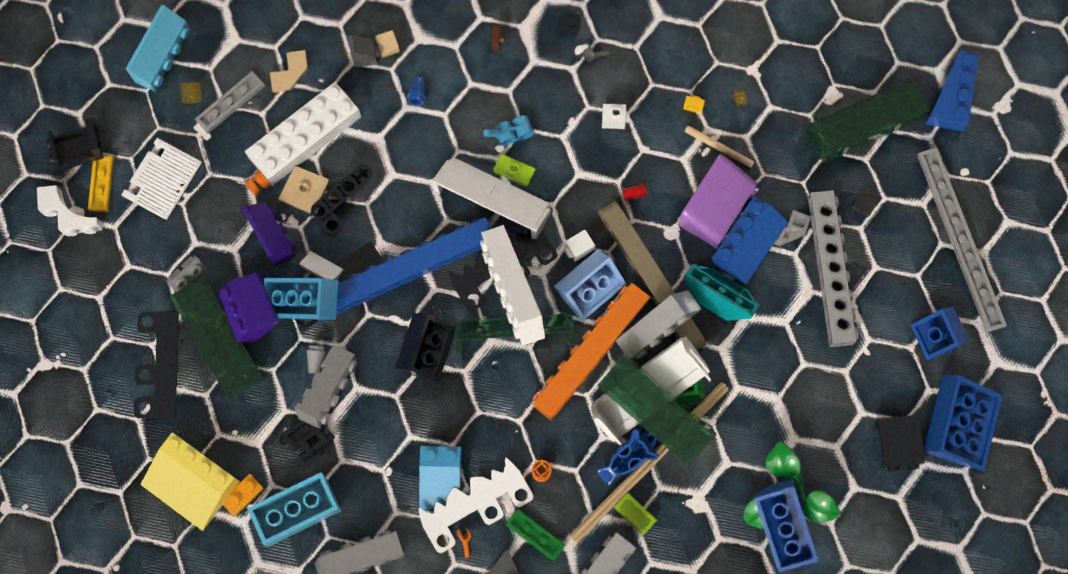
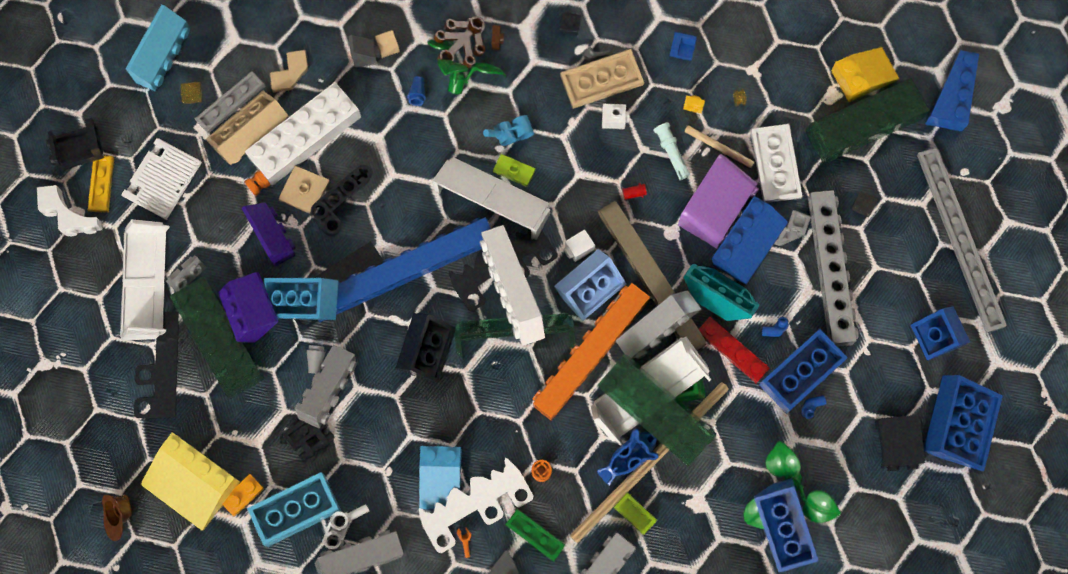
white slope [299,251,344,280] -> none
none -> reddish brown piece [102,494,132,541]
none -> white piece [120,219,169,340]
none -> tan slope [206,91,288,165]
none -> white beam [323,504,369,551]
none -> green plant [427,40,506,94]
none -> reddish brown plant [434,16,485,68]
none -> tan plate [560,49,644,109]
none -> light aqua pin [654,123,690,180]
none -> blue panel [670,32,697,61]
none -> red plate [698,317,770,384]
none -> white plate [751,124,802,203]
none -> blue brick [759,329,848,414]
none -> blue arm [762,317,789,337]
none -> blue arm [801,395,826,419]
none -> yellow slope [831,47,899,102]

